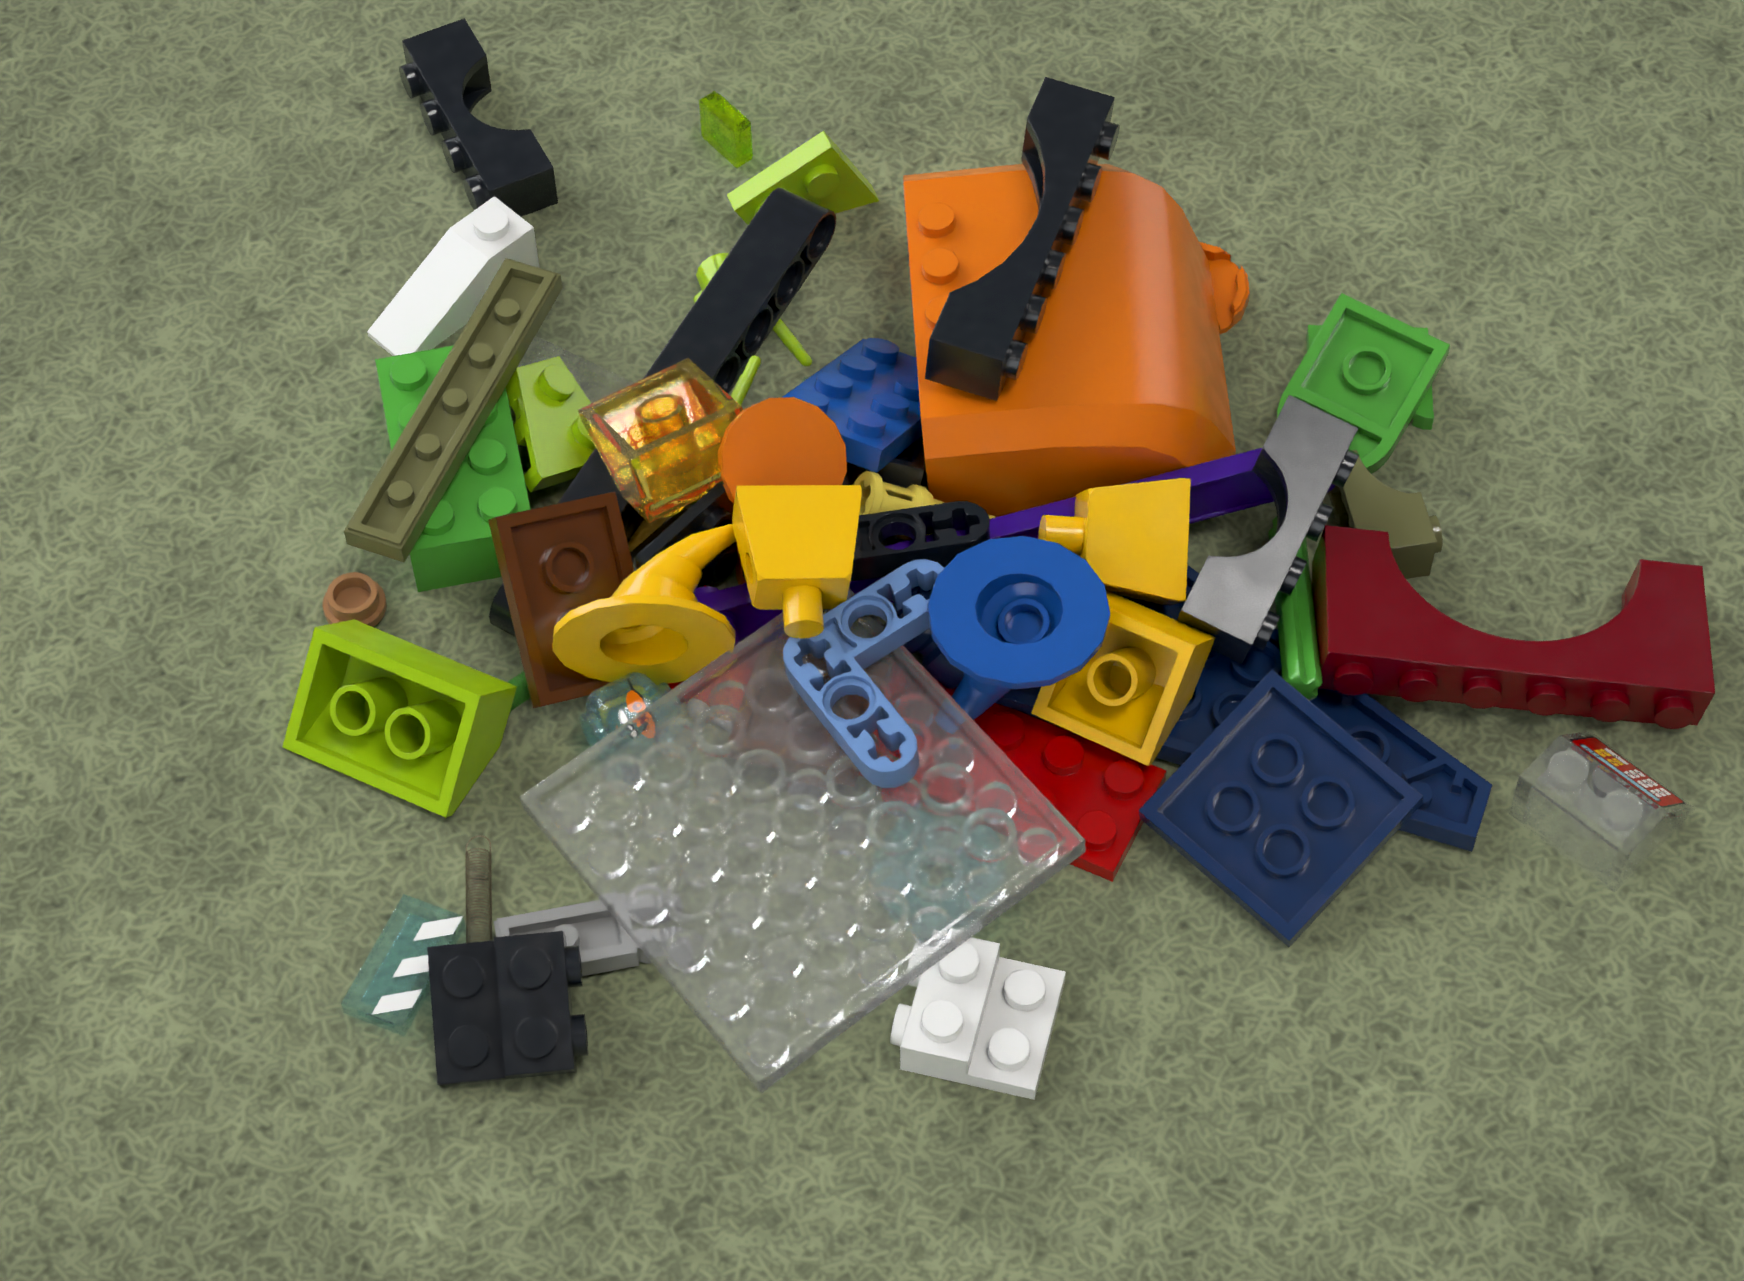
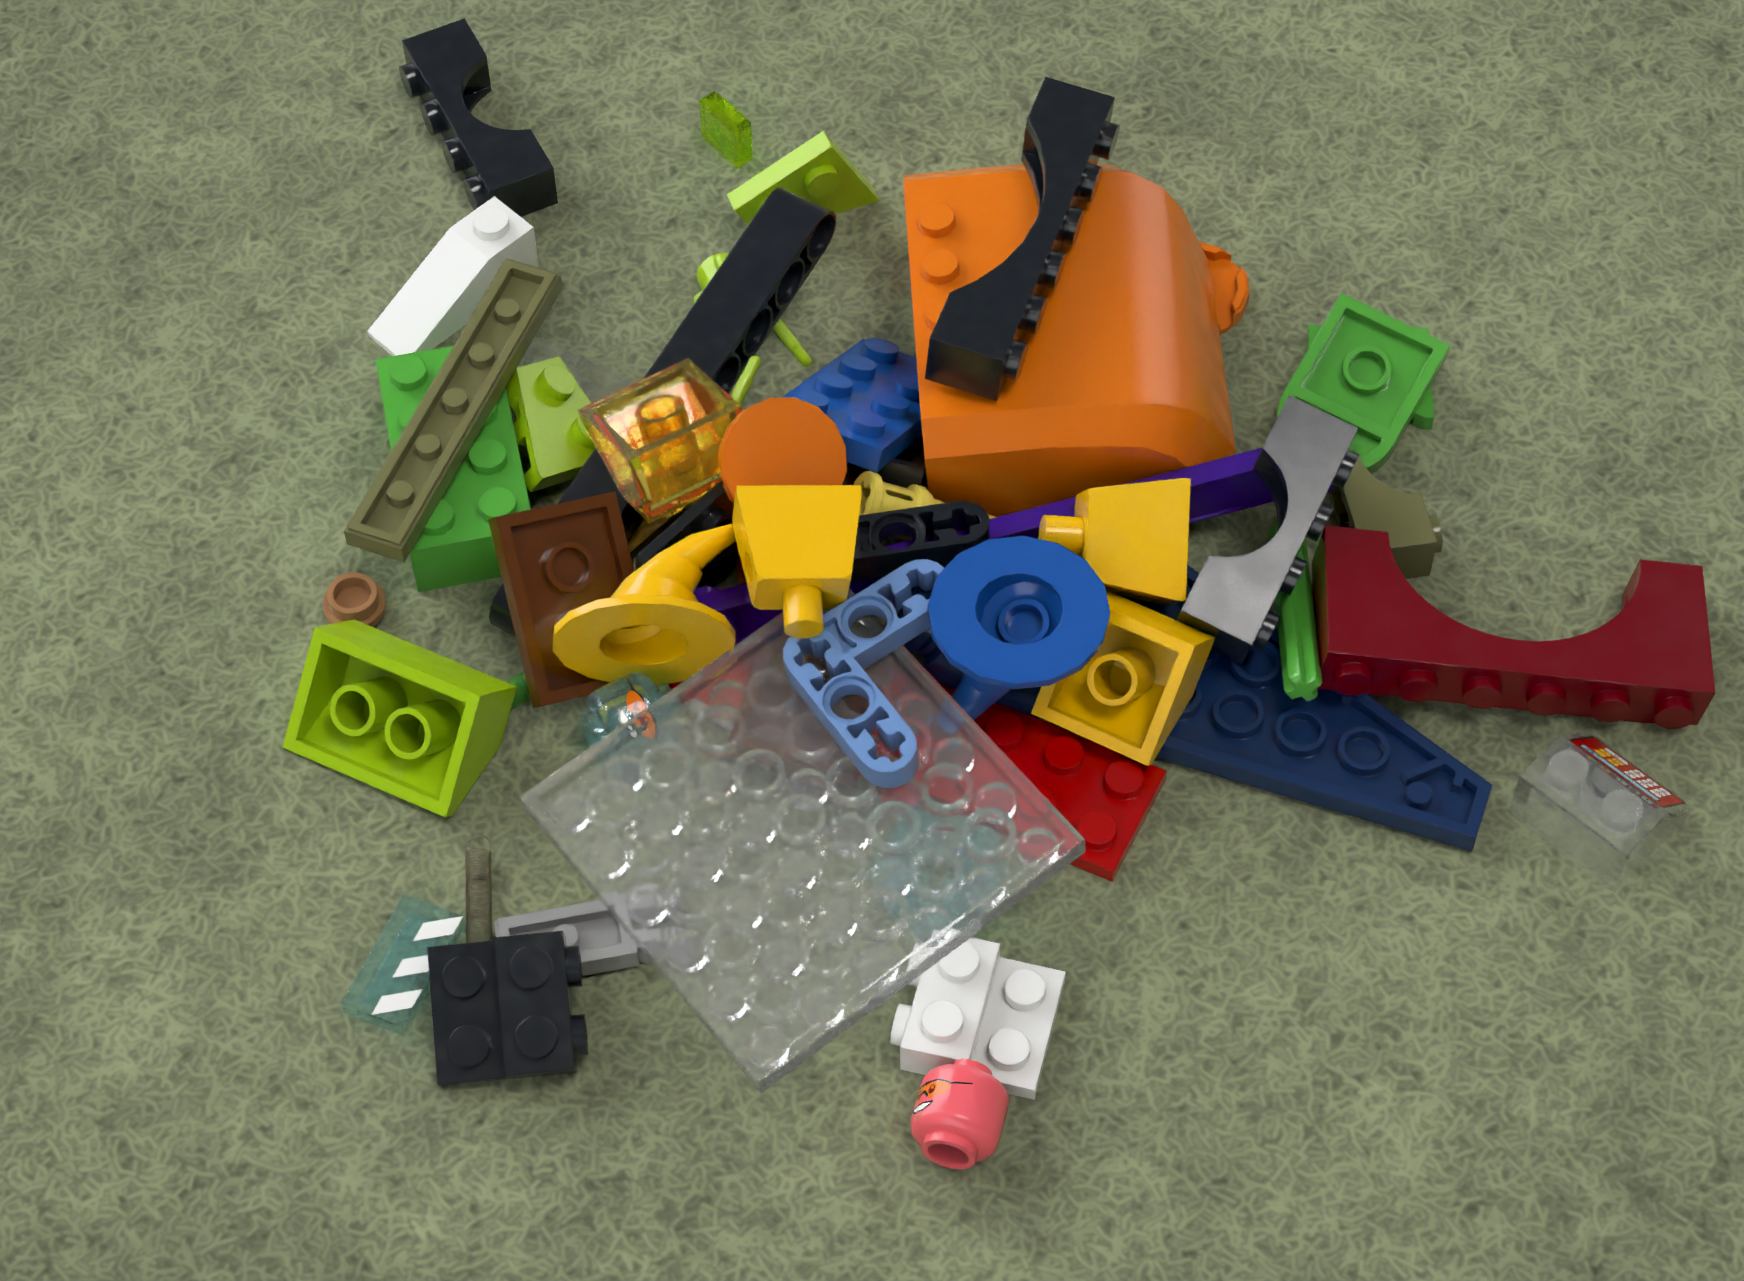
dark blue plate [1138,670,1424,947] -> none
none -> coral head [911,1059,1009,1169]

